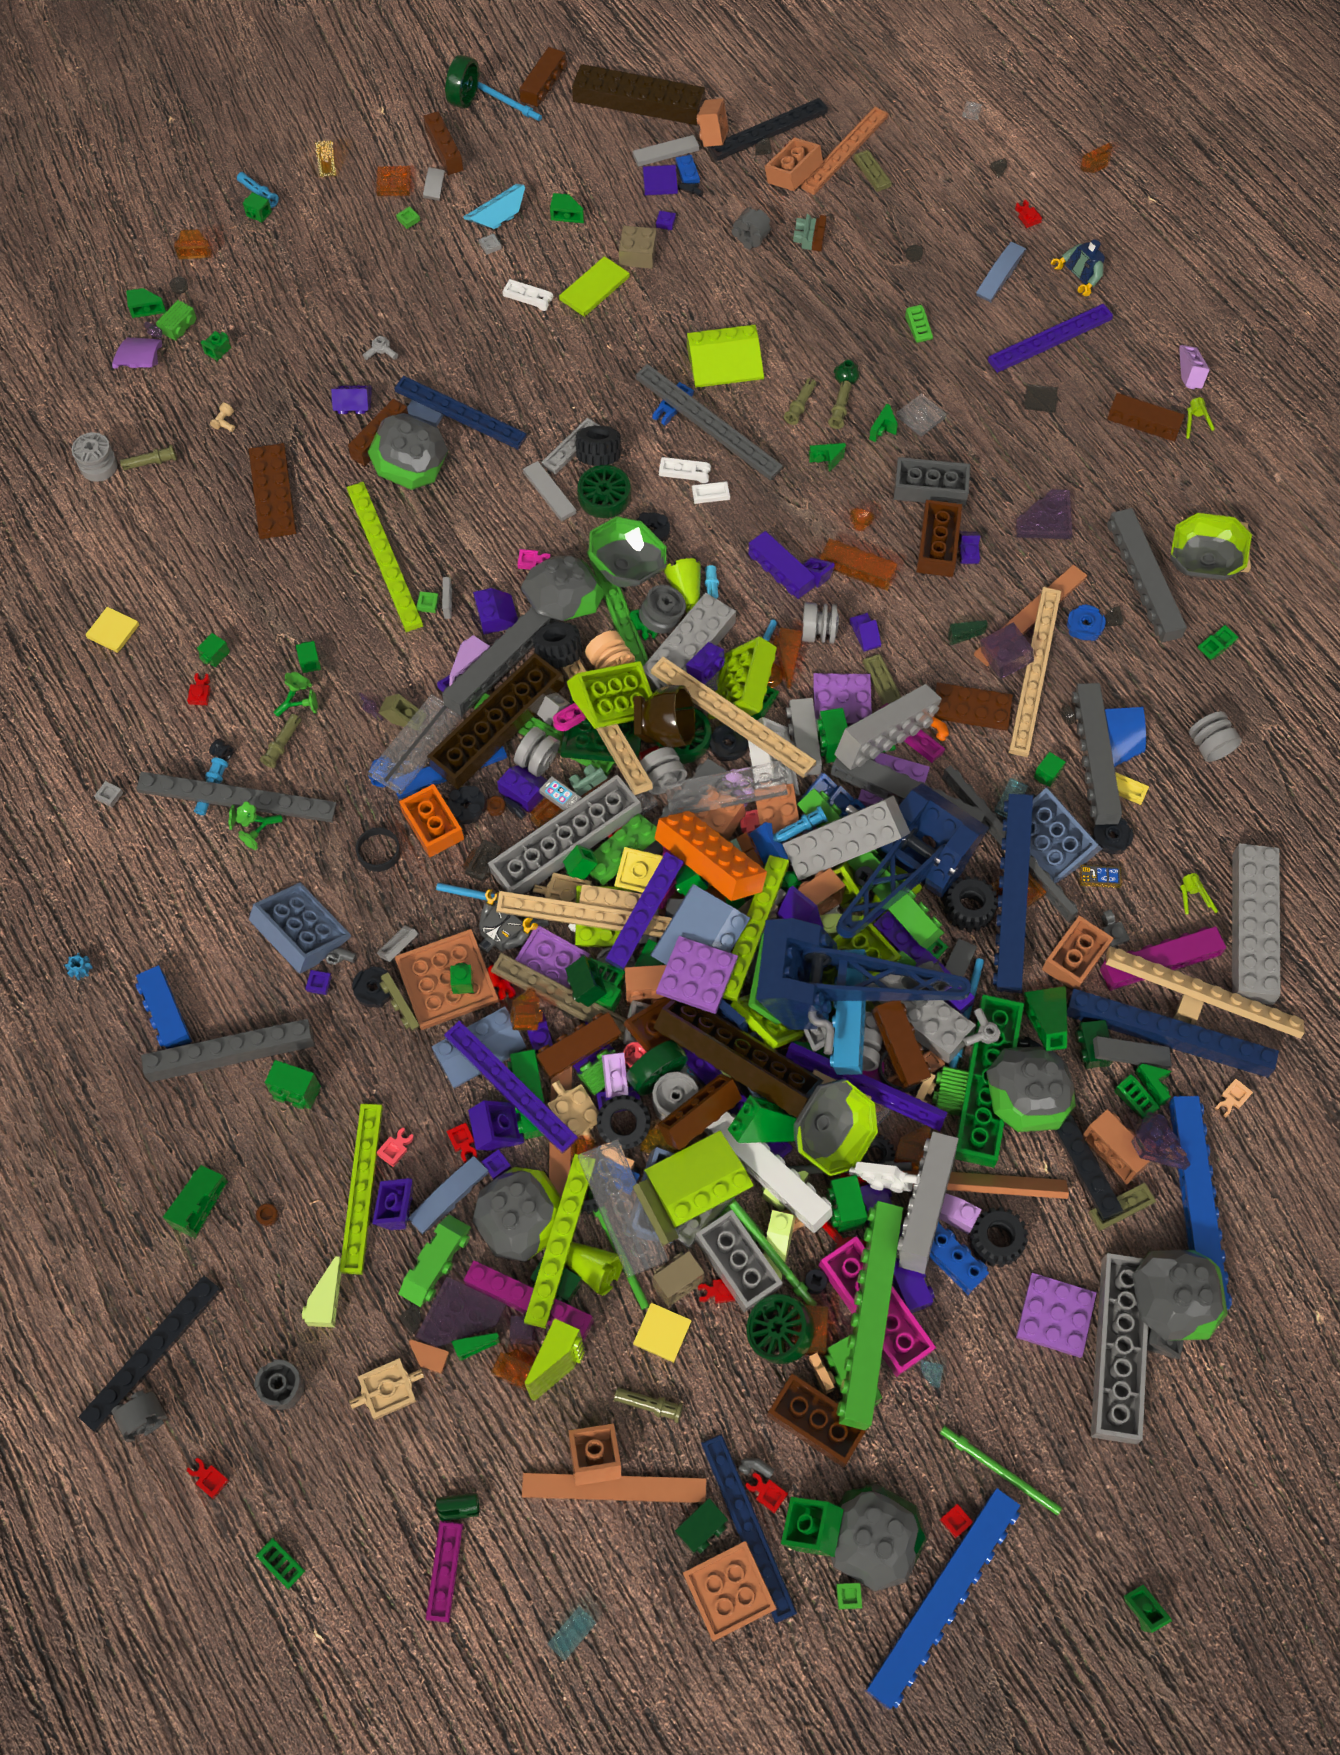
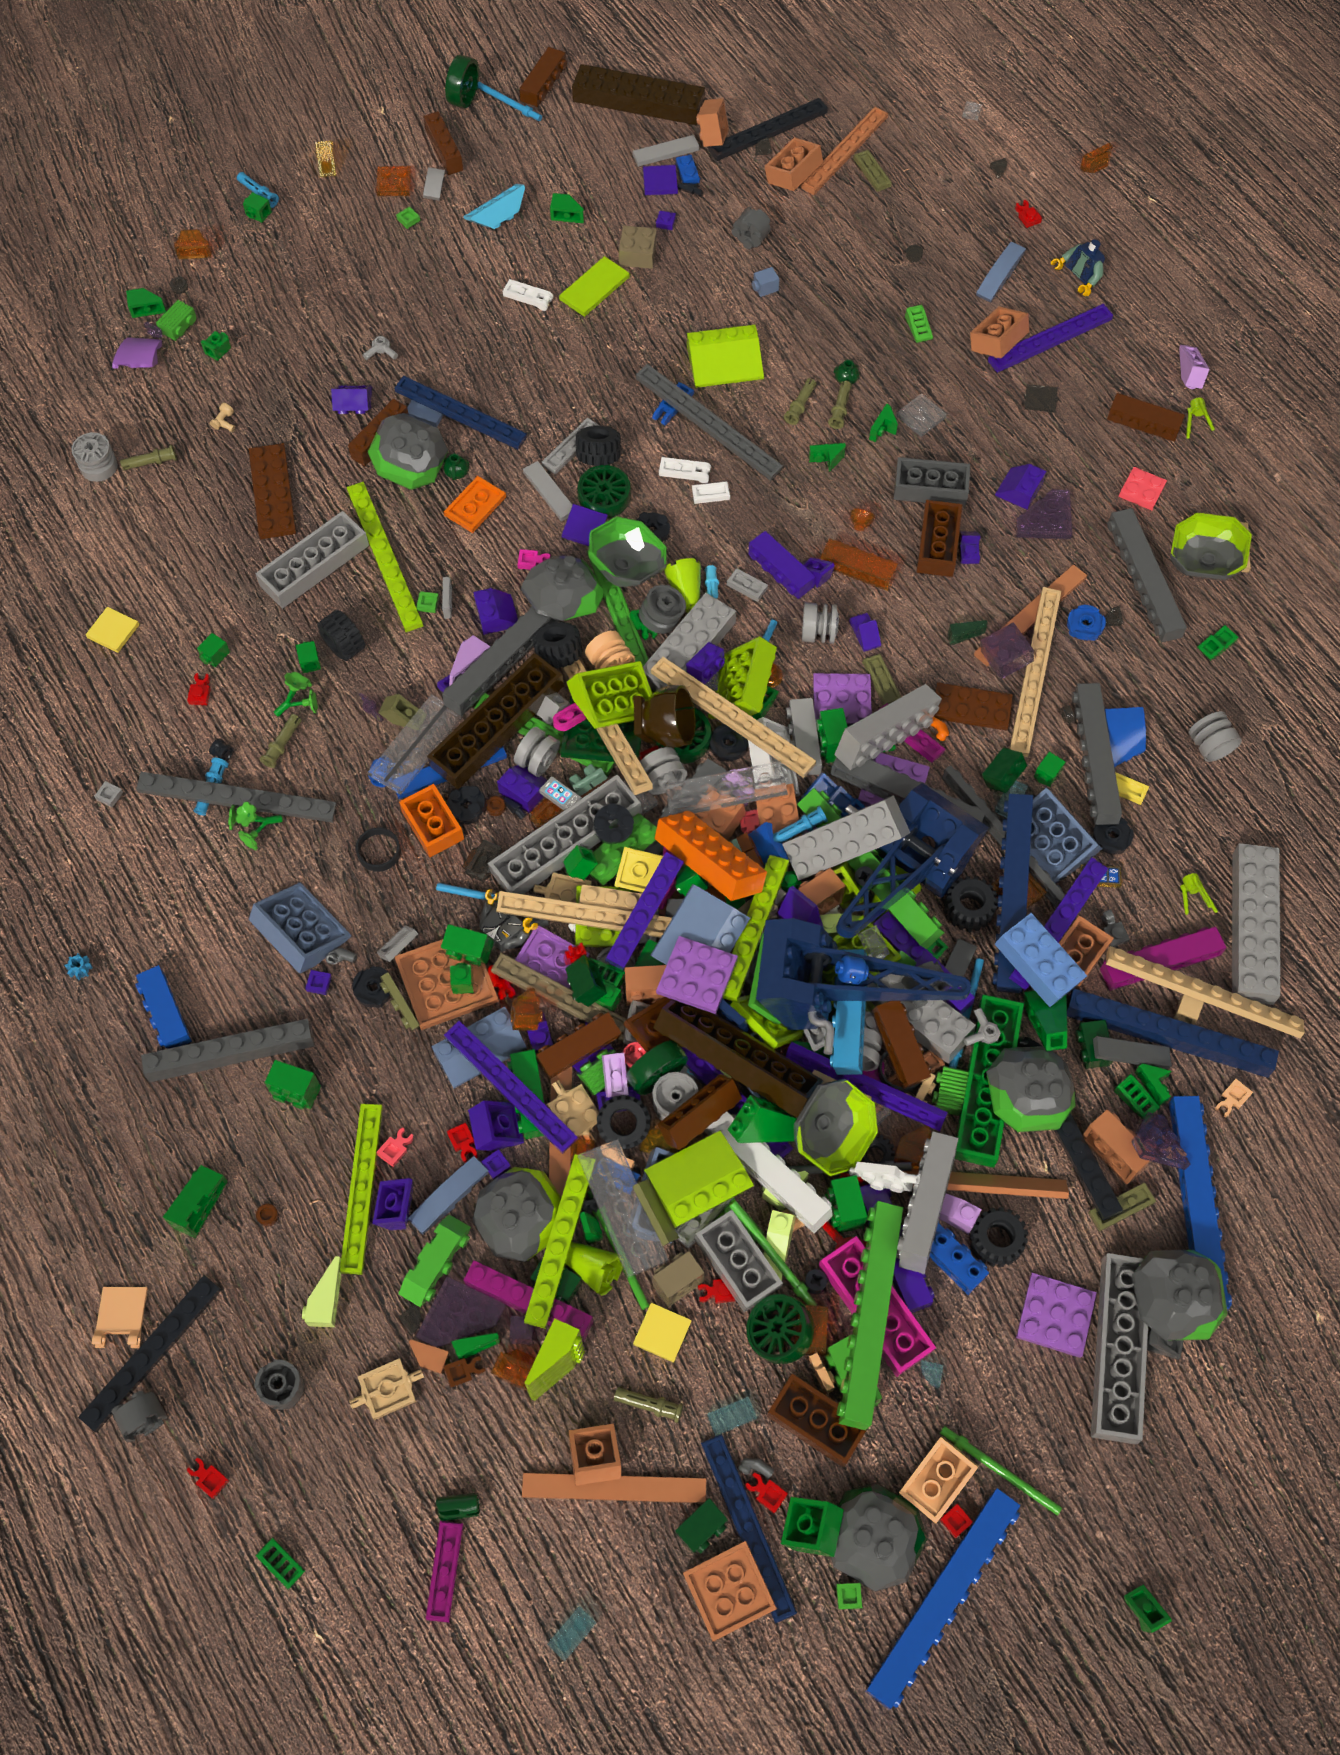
light grey tile [479,234,502,255] -> none
clear orange slope [773,627,803,689] -> none
sand green hips [793,214,827,252] -> none
none -> light nougat flag [92,1287,148,1348]
none -> light grey brick [255,511,369,609]
none -> black tyre [317,610,365,661]
none -> green brick [441,924,494,966]
none -> dark green piece [443,453,470,480]
none -> reddish brown plate [443,1356,486,1388]
none -> orange plate [444,476,506,533]
none -> dark purple tile [561,504,608,546]
none -> red plate [564,943,587,965]
none -> green slope [580,1212,603,1244]
none -> black plate [594,803,634,844]
none -> clear light blue tile [707,1397,757,1437]
none -> light grey plate [727,568,768,602]
none -> sand blue brick [752,267,779,297]
none -> blue head [835,955,869,985]
none -> clear brick [858,925,890,959]
none -> light nougat slope [899,1436,979,1523]
none -> nougat brick [970,307,1029,358]
none -> dark green brick [982,748,1027,793]
none -> dark purple slope [995,464,1046,510]
none -> medium blue brick [995,913,1087,1007]
none -> dark purple plate [1009,857,1109,990]
none -> coral plate [1119,467,1167,511]

